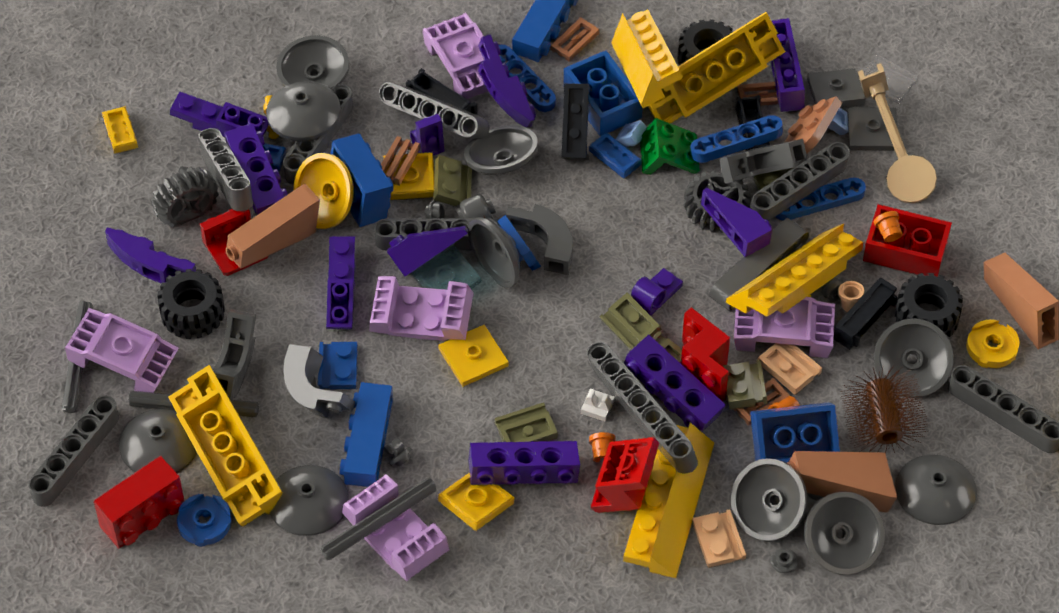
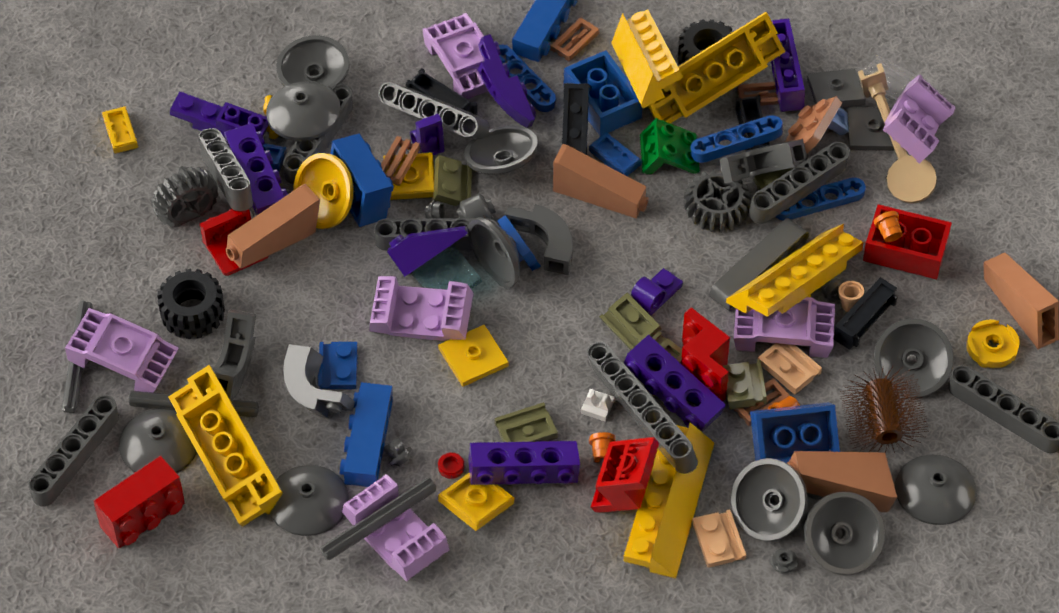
dark purple slope [105,227,196,284] -> none
blue plate [177,494,232,547] -> none
dark purple slope [326,236,356,329] -> none
light blue plate [616,120,647,147] -> none
dark purple slope [701,188,772,257] -> none
black tyre [895,273,963,337] -> none
none -> red tile [438,452,465,479]
none -> nougat slope [553,144,649,219]
none -> lavender plate [883,75,955,163]

